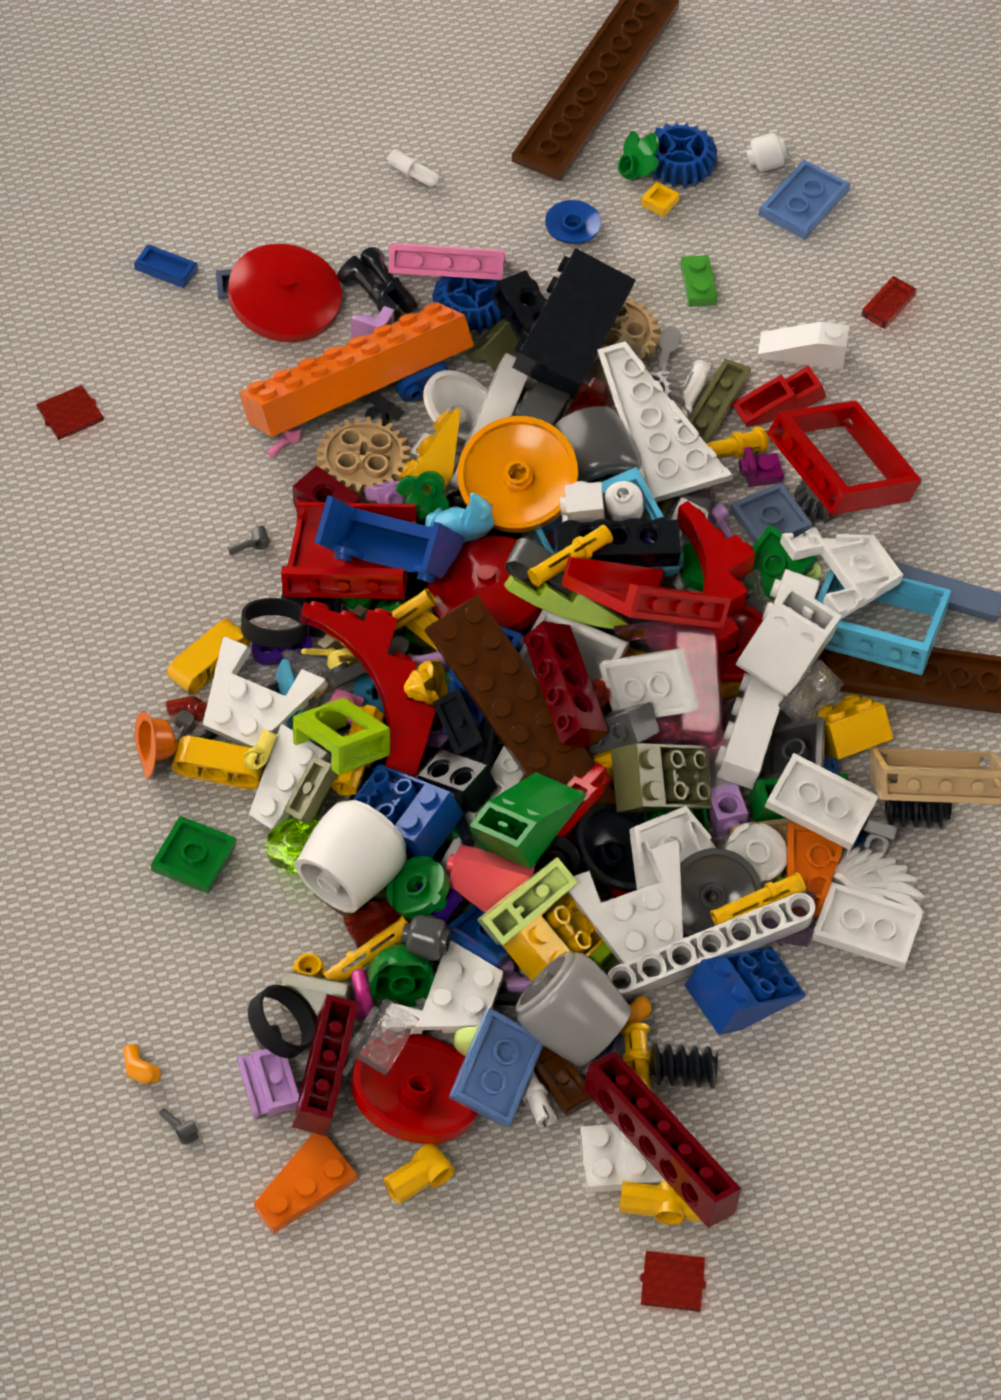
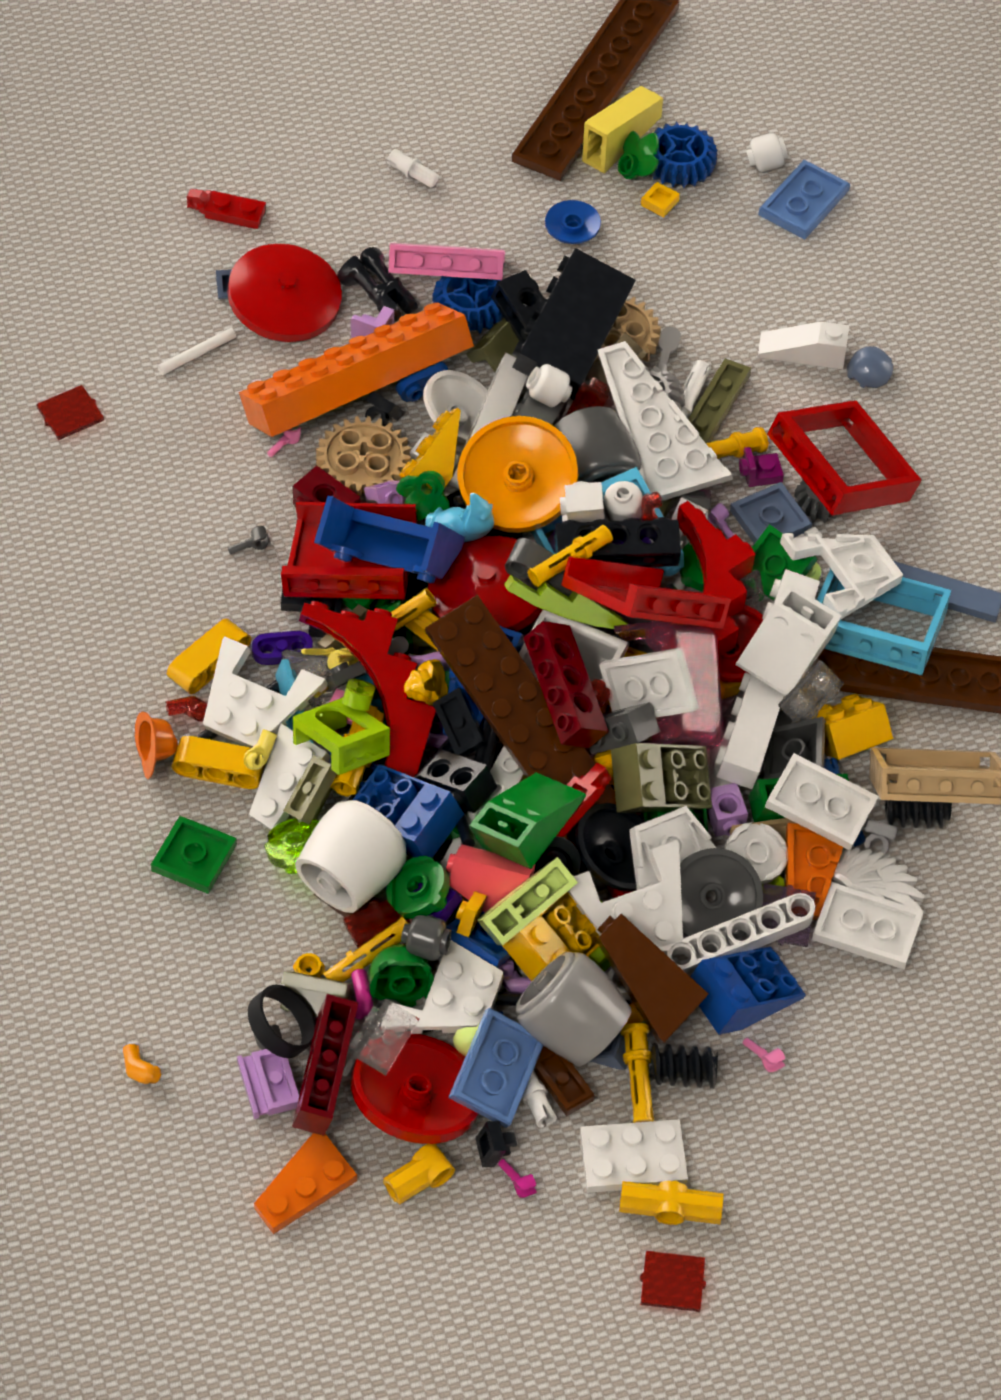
blue tile [134,244,198,288] -> none
dark grey hand [159,1108,199,1144] -> none
dark grey hand [175,709,196,753] -> none
black tyre [241,598,309,648] -> none
dark red brick [584,1051,741,1228] -> none
bright green plate [680,255,717,307] -> none
yellow pin [710,872,806,926] -> none
red slope [732,365,827,427] -> none
clear red tile [861,276,917,329] -> none
none -> white bar [157,328,236,375]
none -> red hinge [187,188,266,229]
none -> lime beam [342,679,375,711]
none -> yellow plate [456,891,487,937]
none -> black tile [475,1121,517,1167]
none -> dark pink hand [498,1159,537,1198]
none -> white head [526,364,572,408]
none -> light yellow slope [582,86,663,174]
none -> reddish brown slope [596,914,708,1045]
none -> clear red arm [641,491,663,521]
none -> bright pink hand [743,1038,785,1072]
none -> sand blue hair [847,346,894,388]

